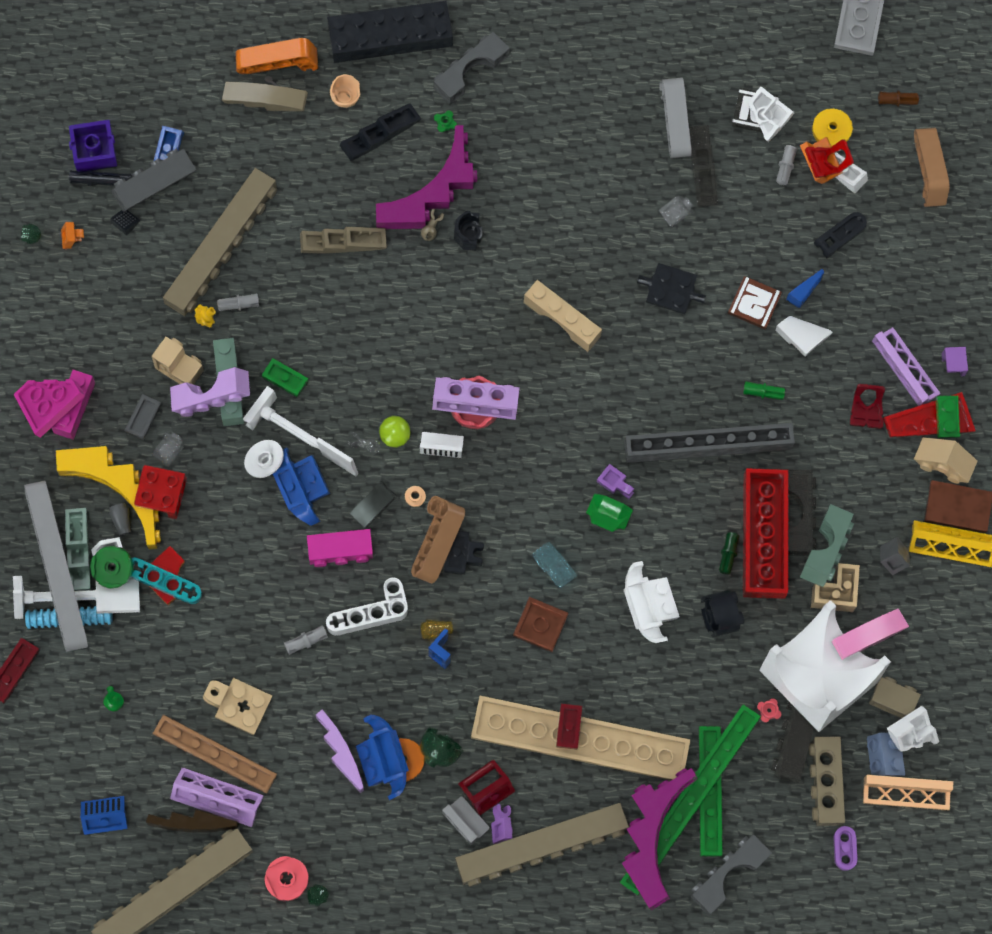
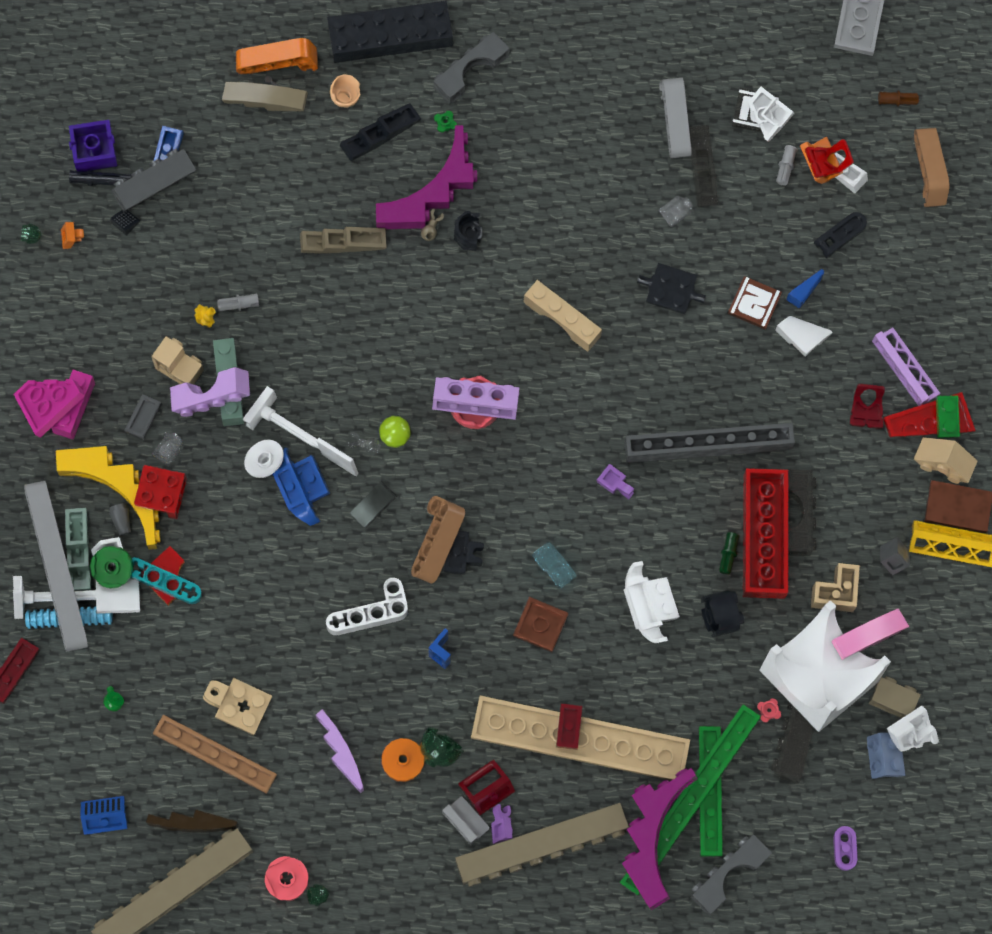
dark tan brick [163,168,277,316] -> none
lavender fence [170,768,263,827] -> none
green plate [262,358,308,398] -> none
light grey pin [284,625,328,655] -> none
dark pink brick [307,529,373,567] -> none
blue plate [356,715,409,800] -> none
light nougat plate [405,486,426,507] -> none
white panel [420,432,464,458] -> none
clear yellow cone [421,620,453,641] -> none
green slope [586,493,633,532] -> none
green axle [743,381,785,400] -> none
sand green arch [800,504,854,587] -> none
dark tan brick [809,737,845,826] -> none
yellow plate [812,108,853,146] -> none
light nougat fence [863,775,953,810] -> none
medium lavender panel [942,347,968,376] -> none

